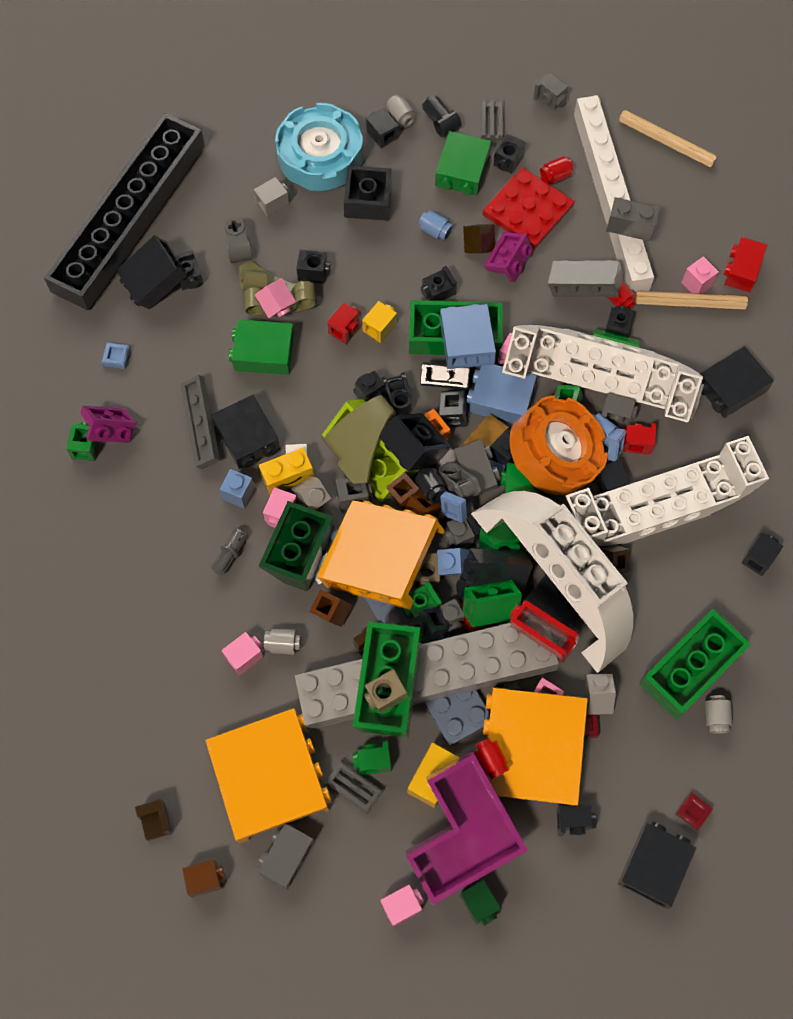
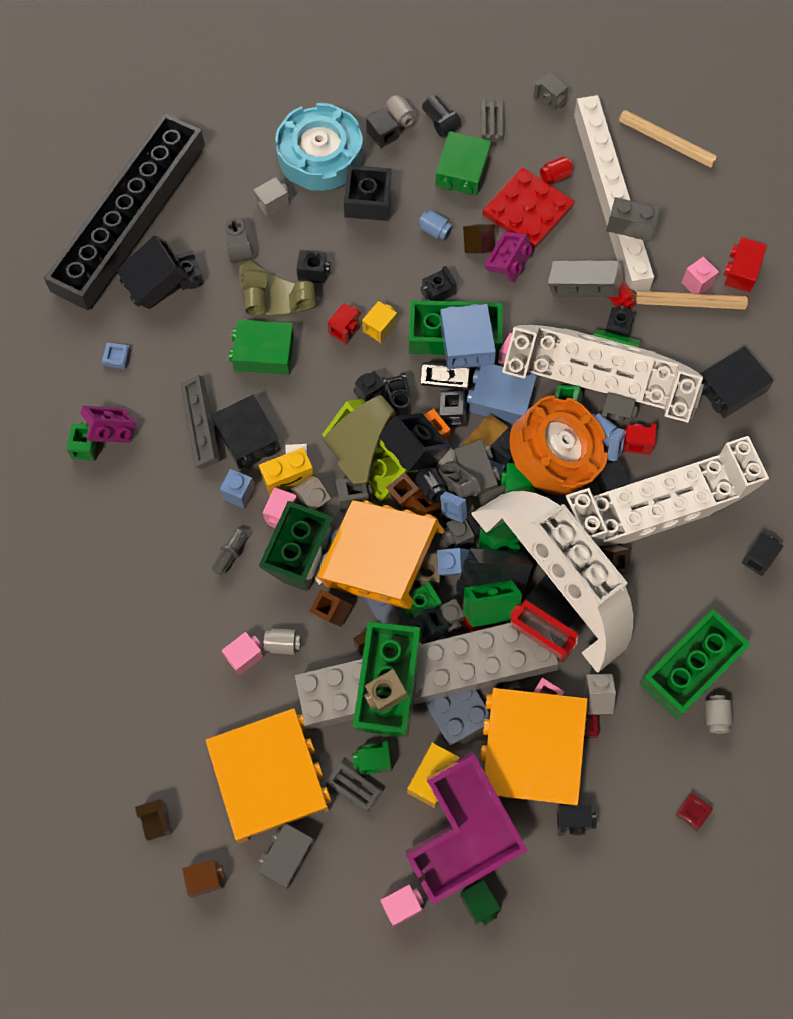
bright pink brick [254,278,296,318] -> none
red brick [474,737,510,780] -> none
black brick [493,134,526,174] -> none
black brick [617,822,697,909] -> none

